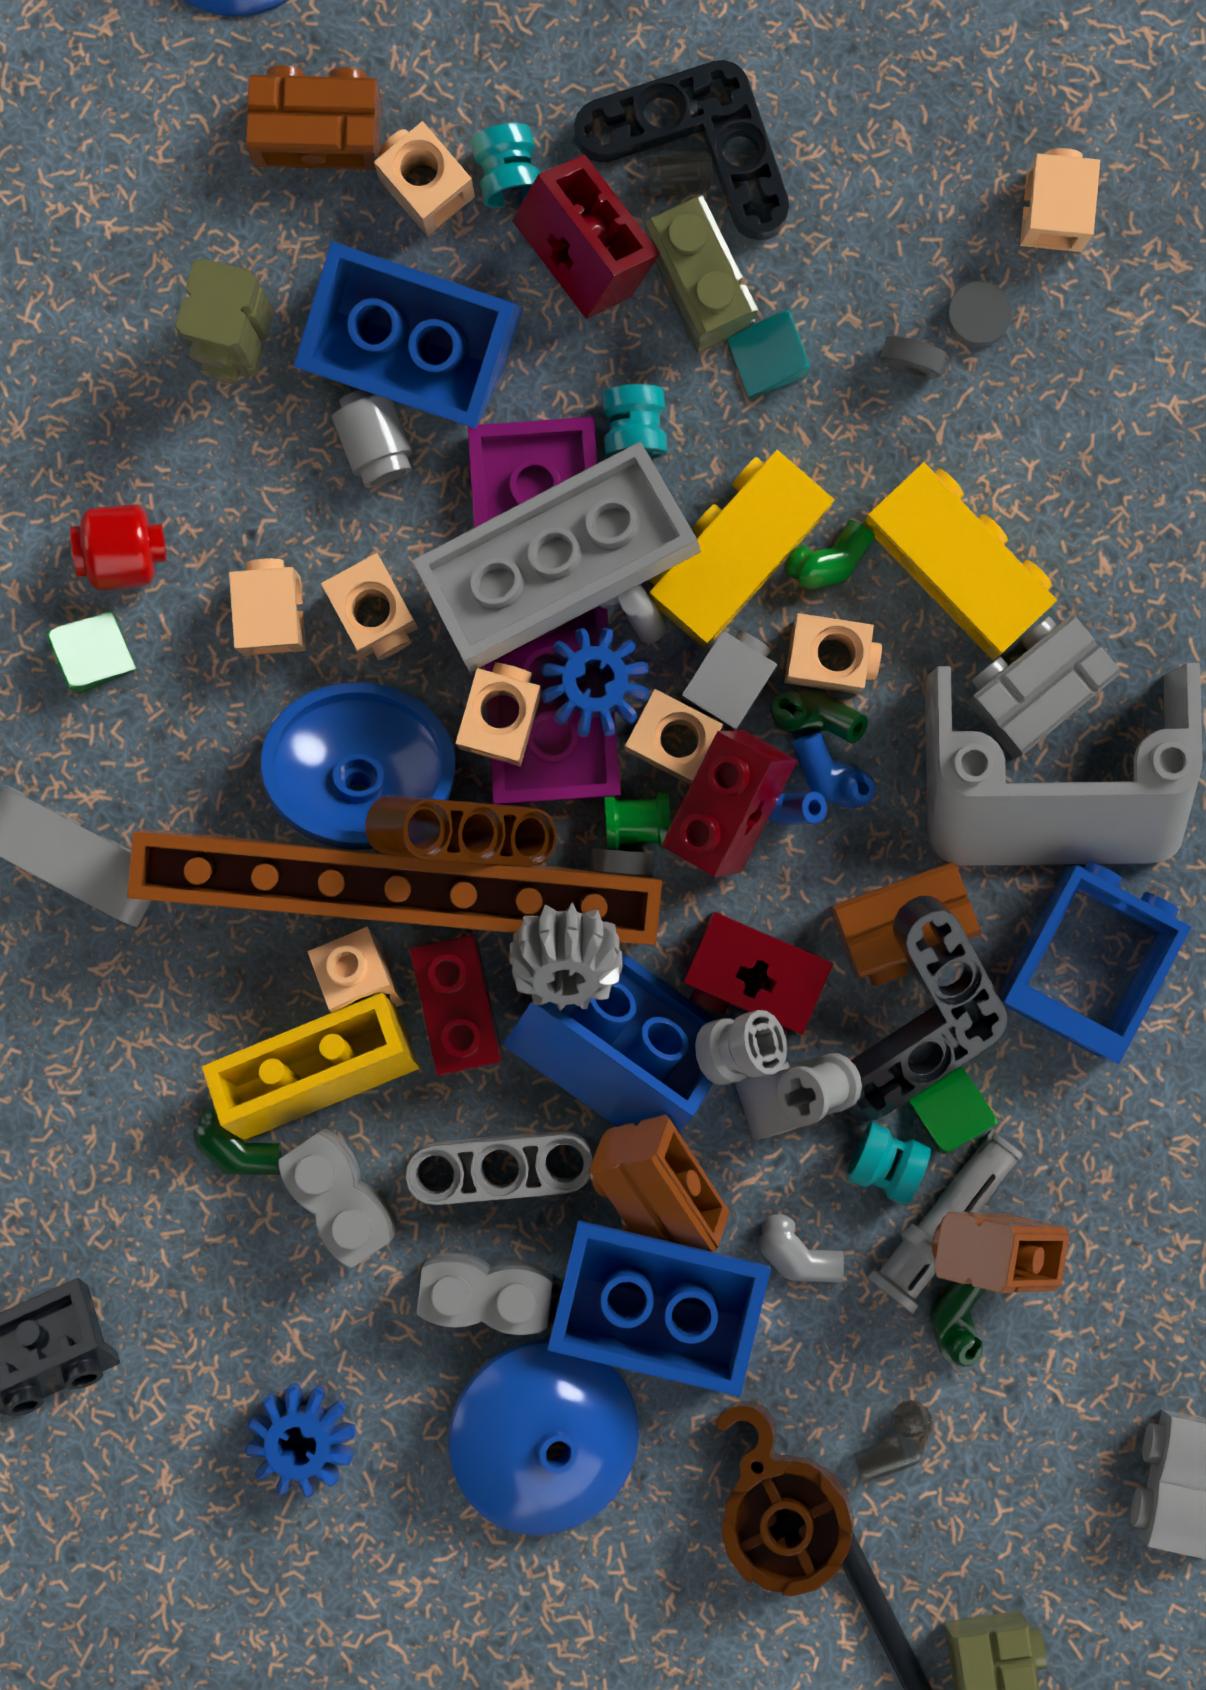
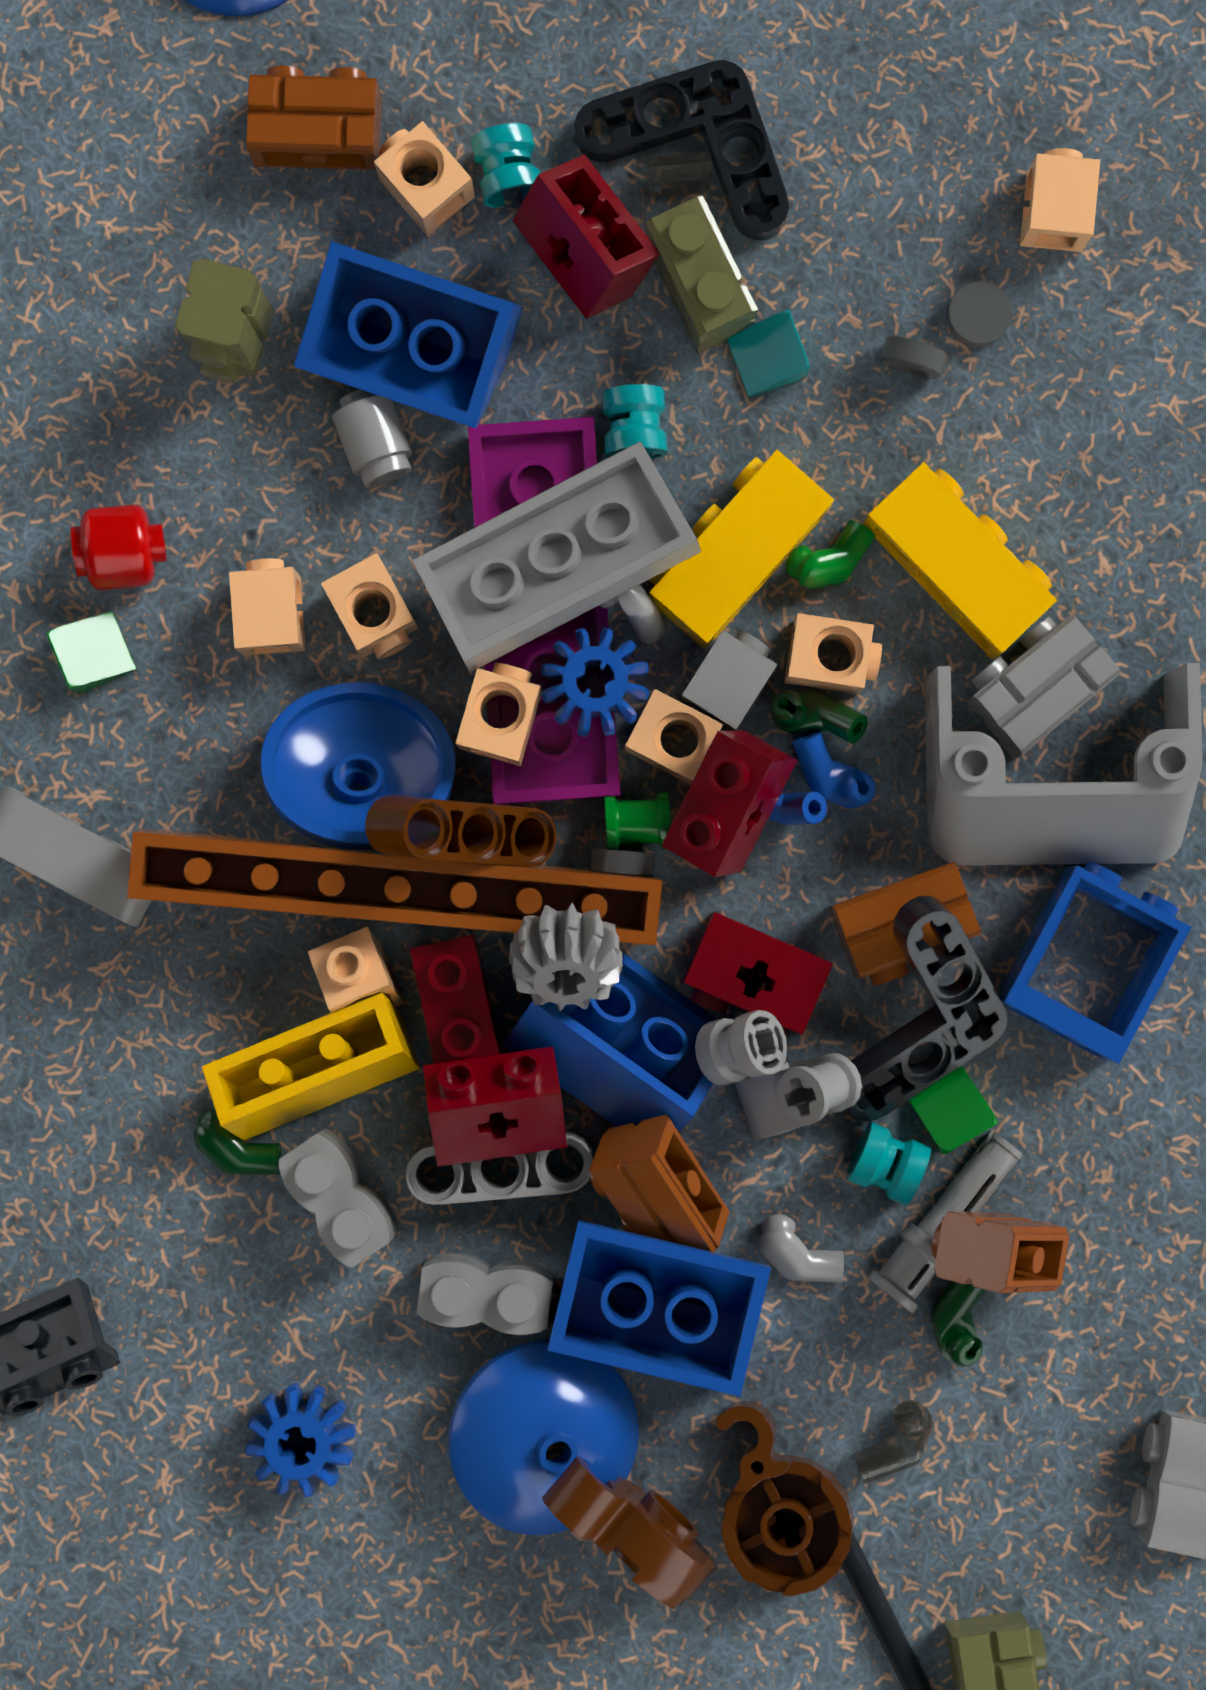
none -> dark red brick [423,1046,567,1167]
none -> reddish brown piece [542,1456,714,1609]

